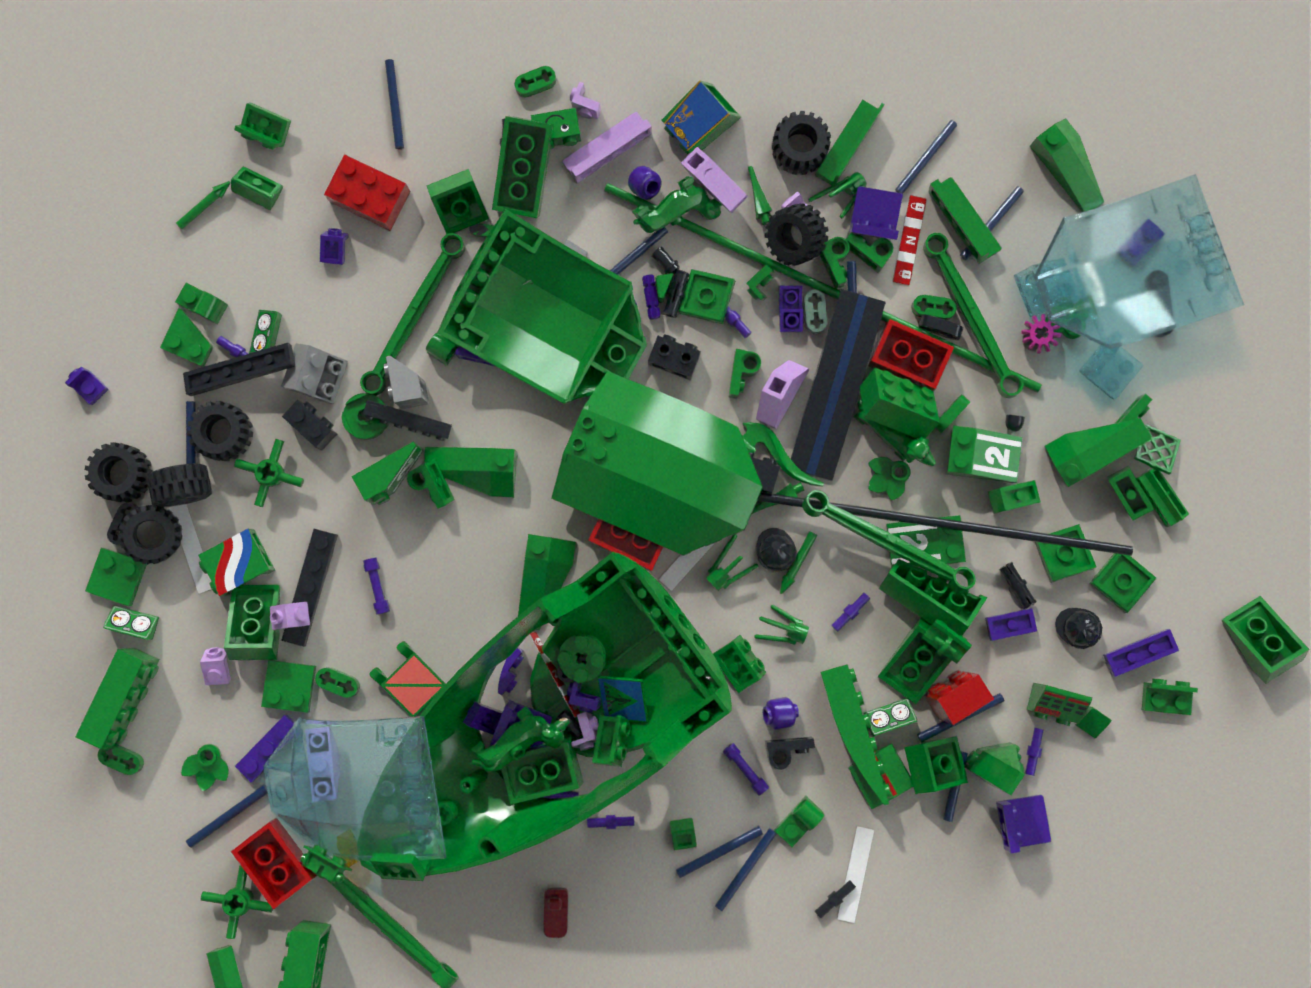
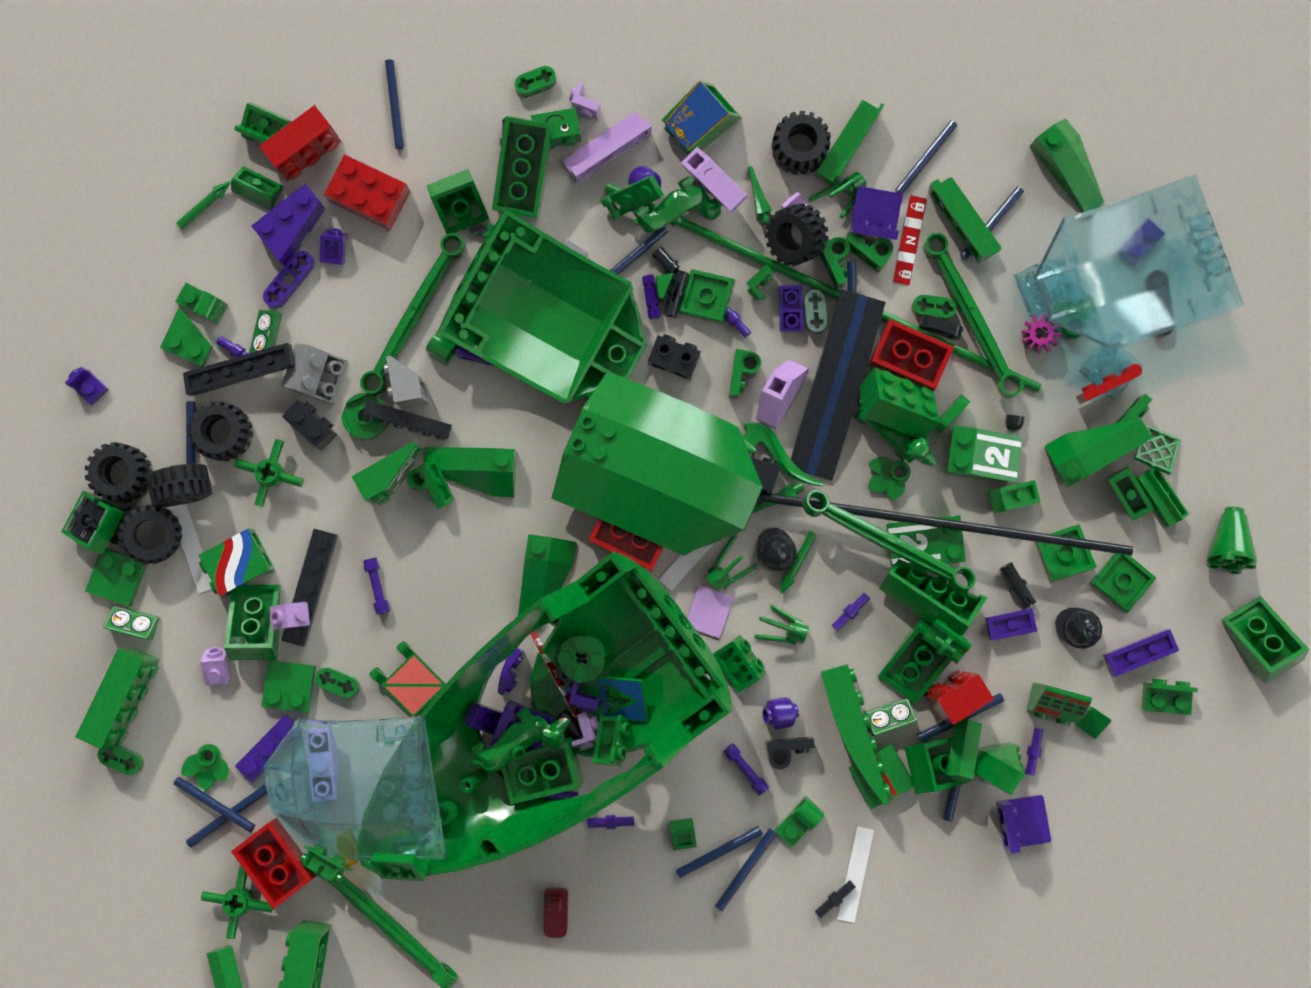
none -> piece [61,491,124,554]
none -> dark blue bar [173,777,256,833]
none -> dark purple wedge [251,183,326,266]
none -> red brick [259,105,341,182]
none -> dark purple beam [263,251,315,309]
none -> green plate [600,174,664,221]
none -> lavender window [687,585,734,638]
none -> green piece [946,719,982,783]
none -> red plate [1076,363,1142,405]
none -> green cone [1207,507,1257,574]

